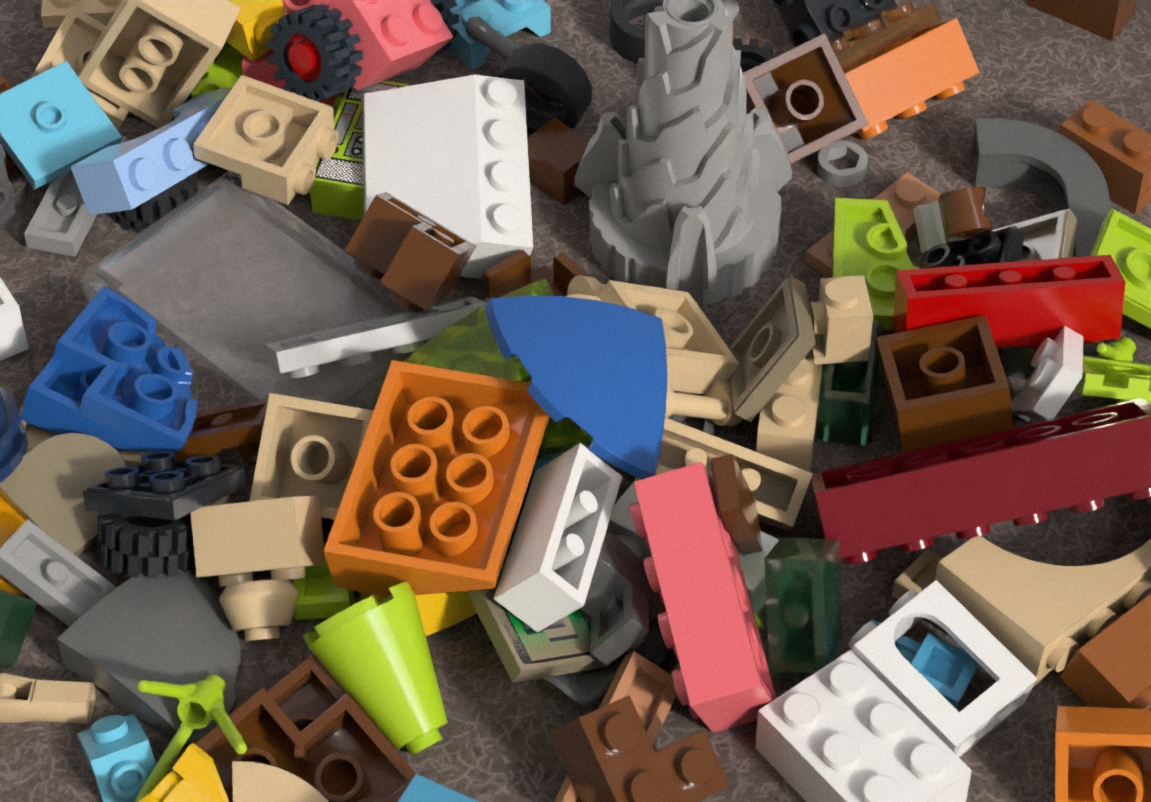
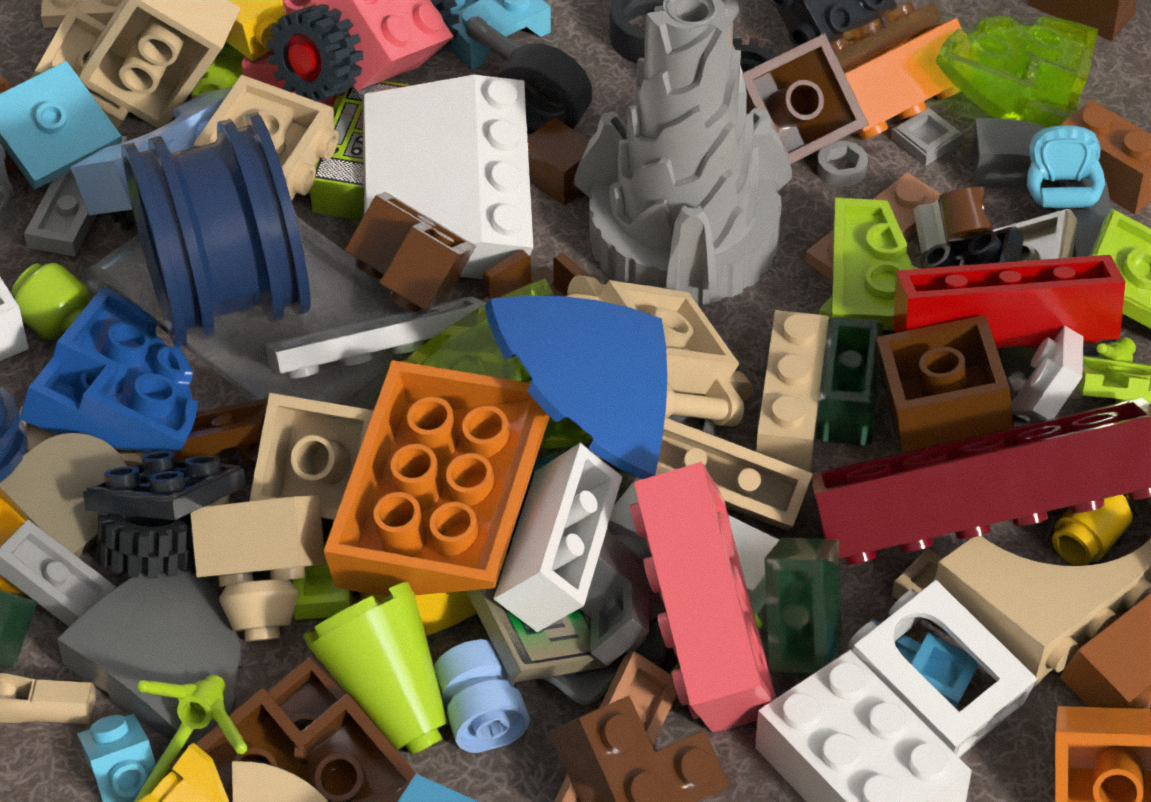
reddish brown tile [711,454,763,555] -> none
dark tan tile [729,276,816,422] -> none
tan brick [809,275,873,365] -> none
none -> lime head [11,263,91,341]
none -> dark blue wheel [121,112,311,347]
none -> light blue wheel [434,639,530,753]
none -> light grey tile [891,107,963,166]
none -> clear neon green brick [935,15,1098,128]
none -> medium azure piece [1027,125,1105,208]
none -> yellow brick [1052,494,1133,566]

